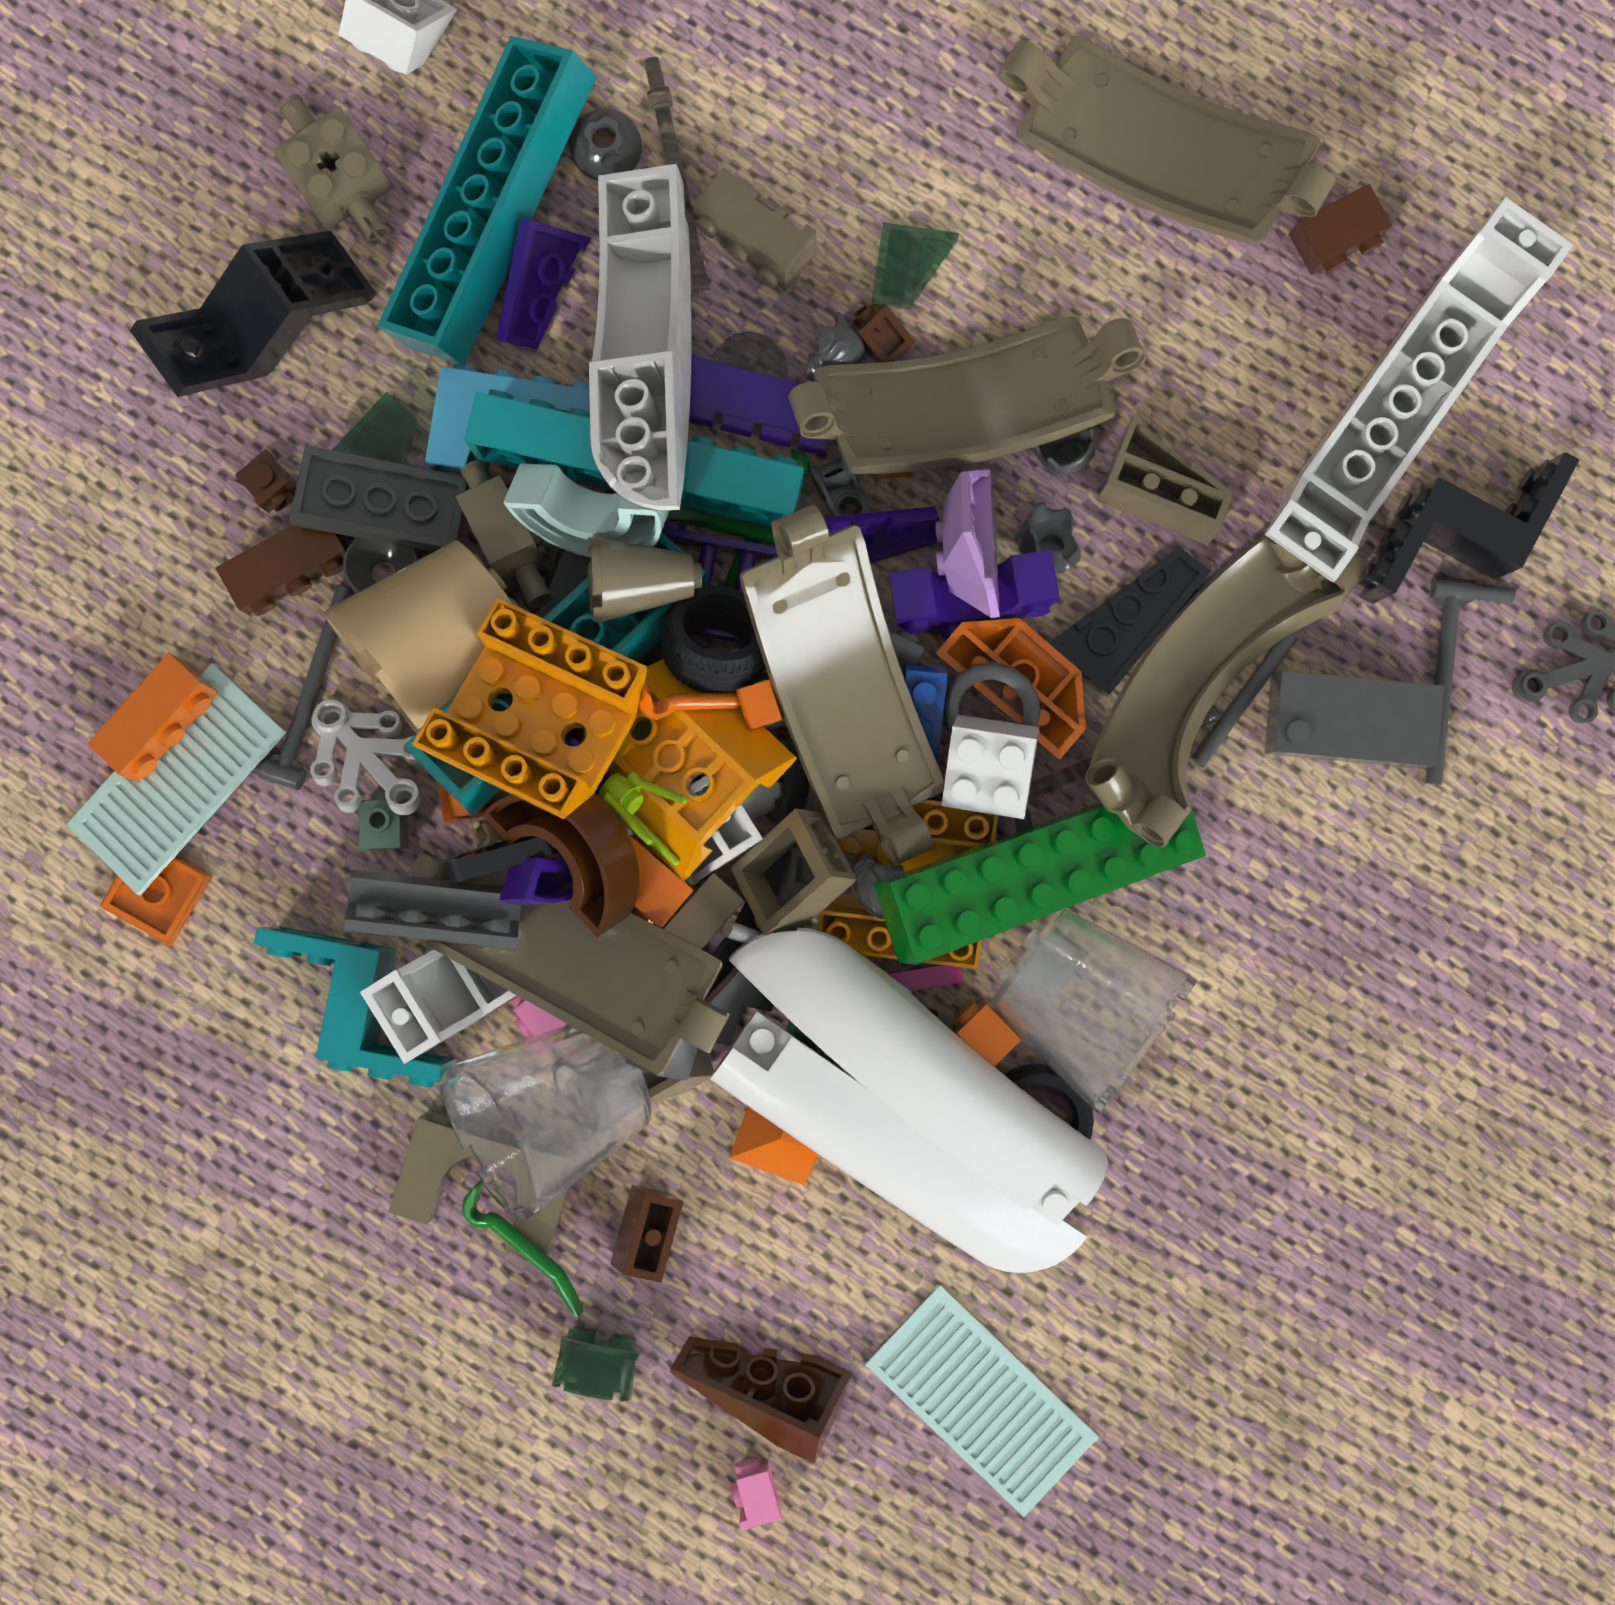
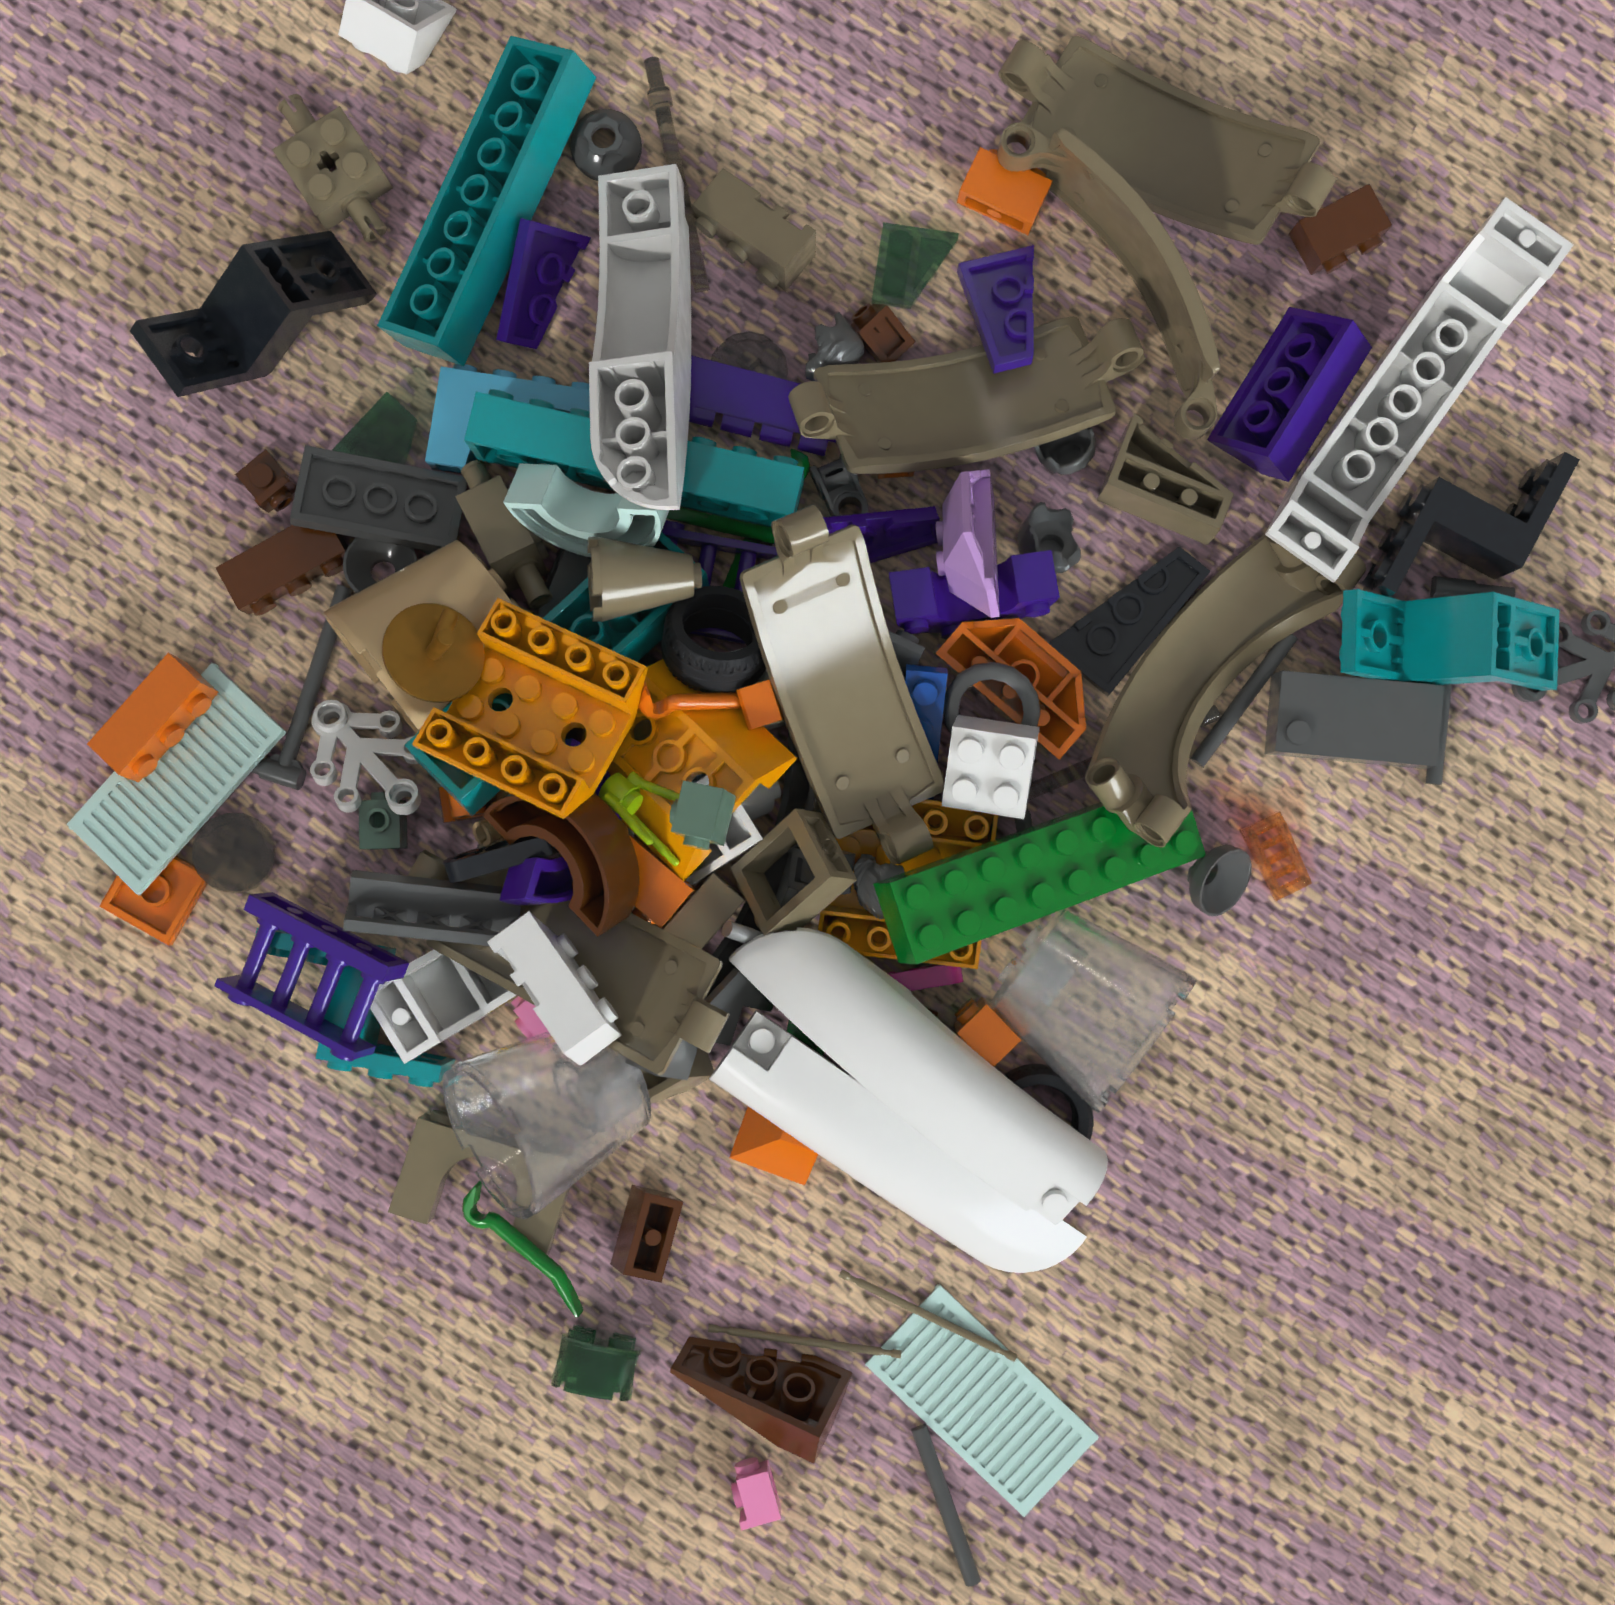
none -> clear smoke tile [192,813,276,894]
none -> dark purple fence [214,892,409,1061]
none -> pearl gold shield [382,603,485,703]
none -> white wedge [487,911,622,1066]
none -> sand green brick [670,780,736,850]
none -> dark tan piece [708,1324,902,1359]
none -> dark tan piece [839,1269,1017,1362]
none -> dark grey bar [911,1424,981,1587]
none -> orange brick [957,147,1053,236]
none -> dark purple wing [957,245,1034,374]
none -> dark tan panel [997,122,1220,440]
none -> dark grey piece [1187,844,1252,916]
none -> dark purple slope [1207,307,1372,482]
none -> clear orange slope [1239,811,1312,901]
none -> teal bracket [1339,589,1560,691]

